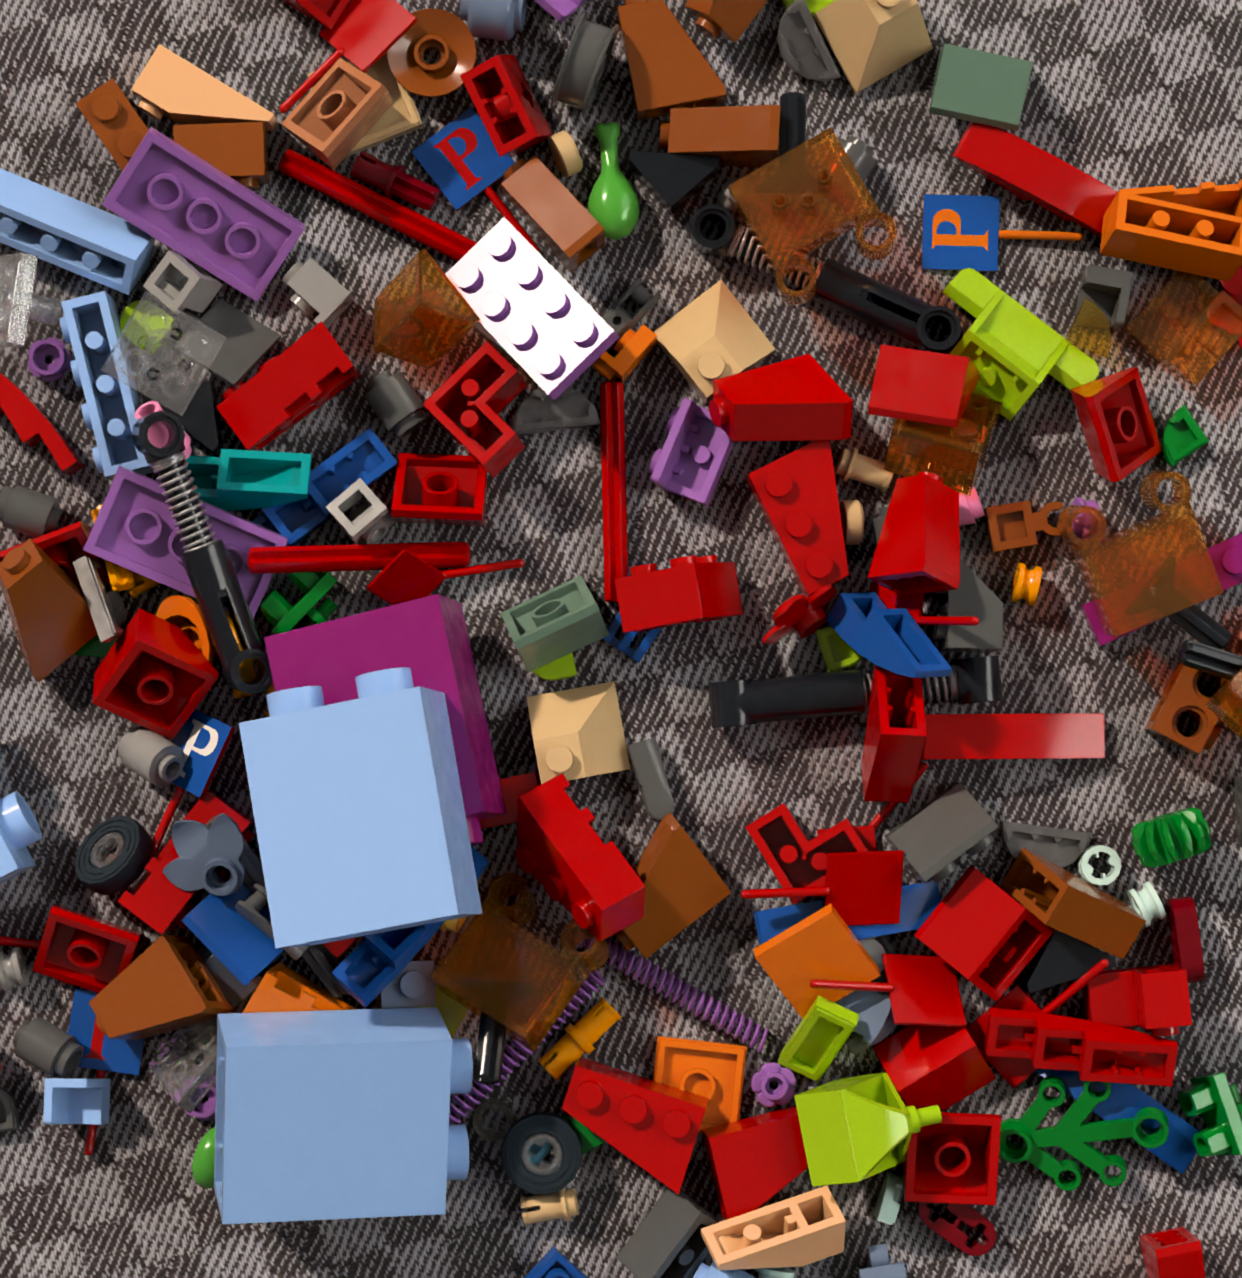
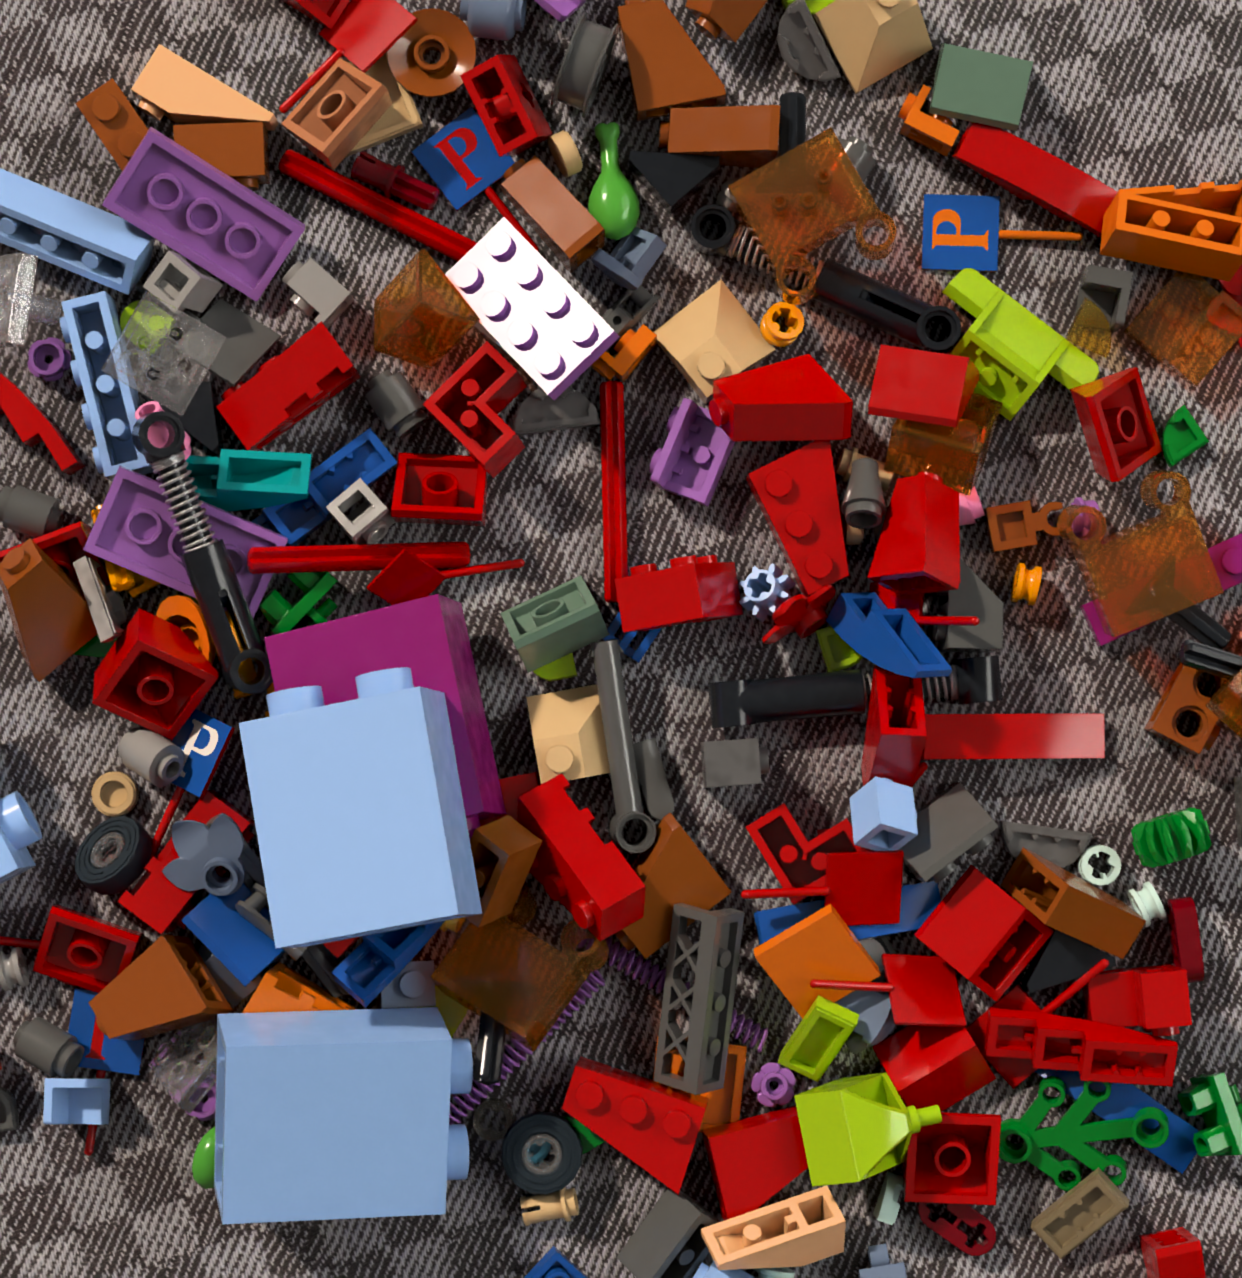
light orange pin [537,997,622,1081] -> none
none -> tan tile [91,772,139,816]
none -> dark orange brick [465,815,542,928]
none -> dark grey piece [589,639,656,853]
none -> sand blue tile [591,227,667,290]
none -> dark grey fence [653,903,745,1095]
none -> flat silver brick [700,738,769,788]
none -> light blue gear [739,563,796,622]
none -> light orange bush [760,302,804,347]
none -> dark grey cone [841,458,887,529]
none -> light blue brick [849,776,918,851]
none -> orange bracket [897,84,960,157]
none -> dark tan plate [1030,1167,1130,1259]

